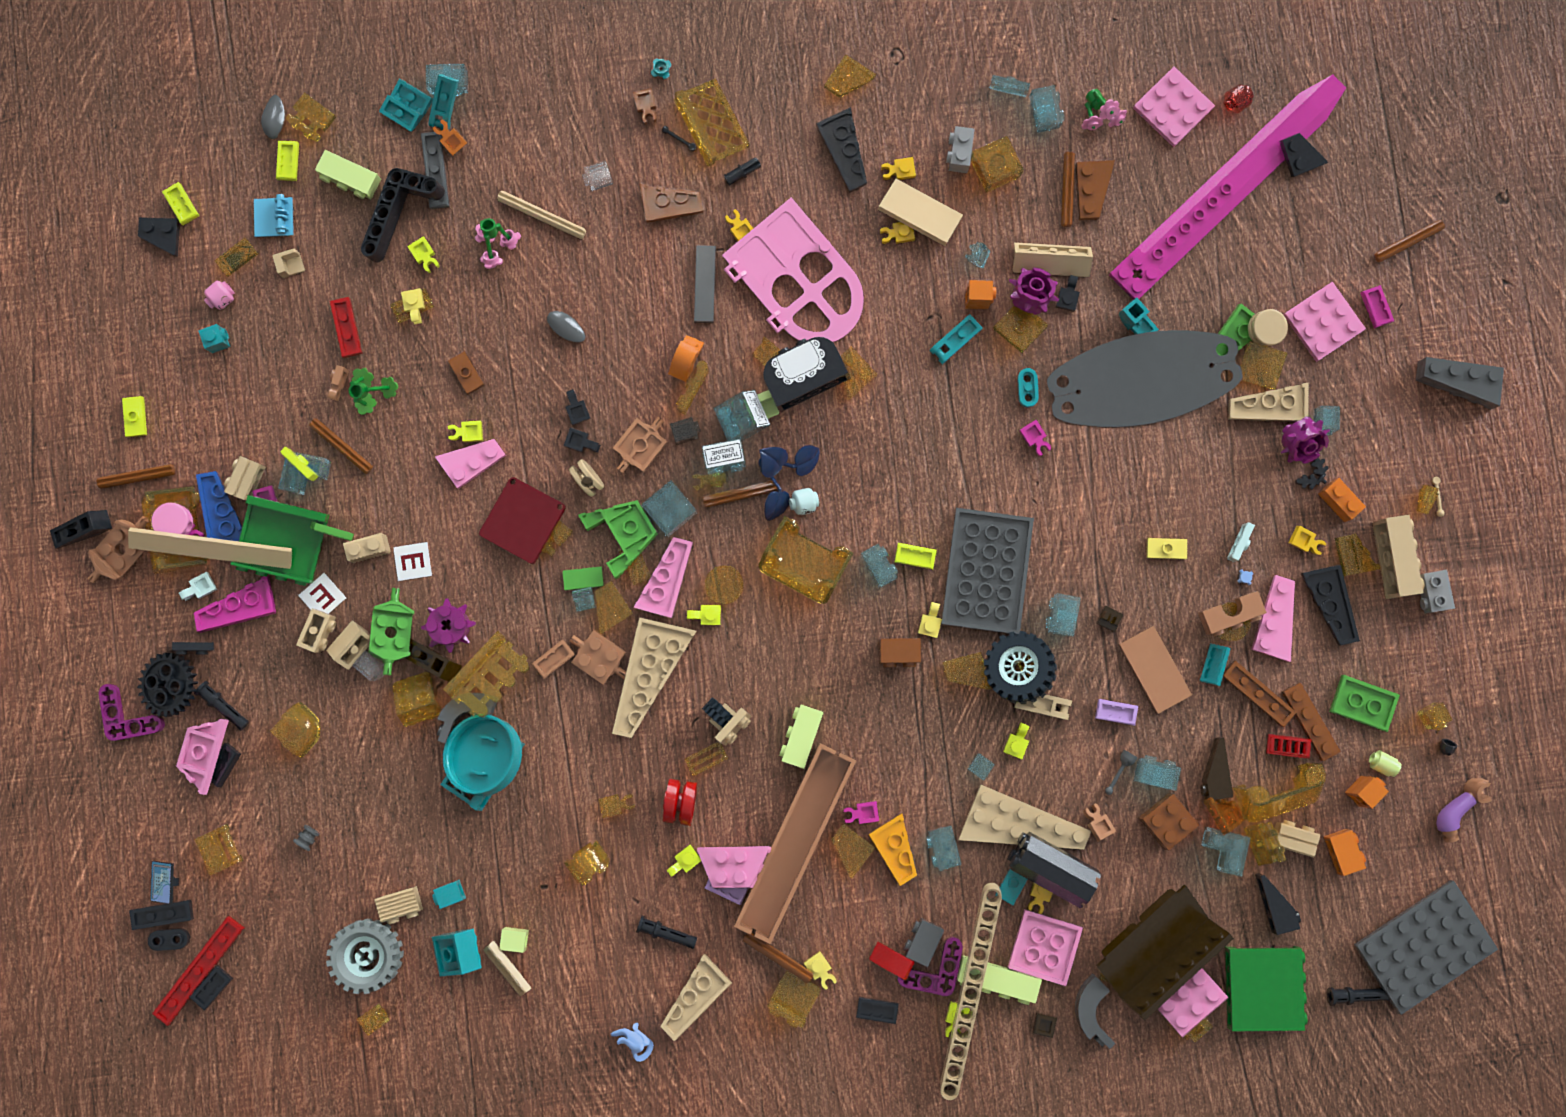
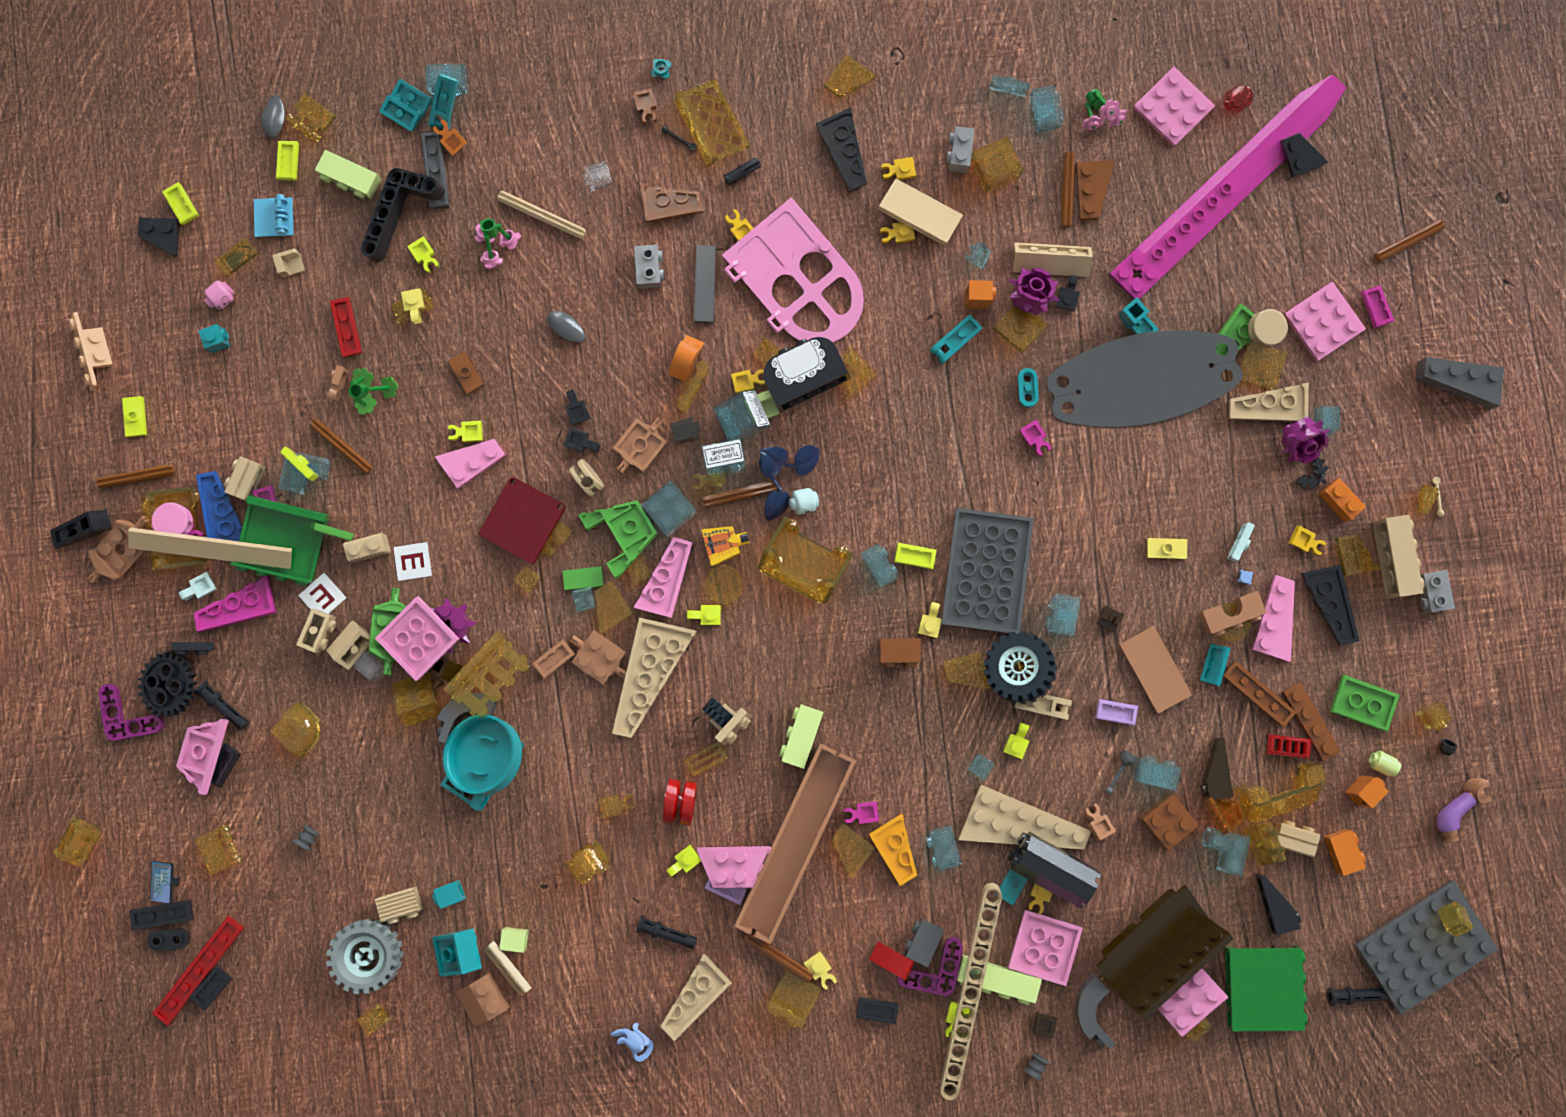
none -> clear yellow brick [54,817,102,867]
none -> light nougat bracket [69,312,112,391]
none -> bright pink plate [375,596,459,681]
none -> nougat slope [455,971,510,1027]
none -> clear yellow plate [513,565,541,593]
none -> light grey brick [634,245,664,289]
none -> torso [701,526,750,567]
none -> yellow plate [731,369,766,394]
none -> dark grey bush [1024,1052,1050,1080]
none -> clear yellow panel [1438,901,1474,937]

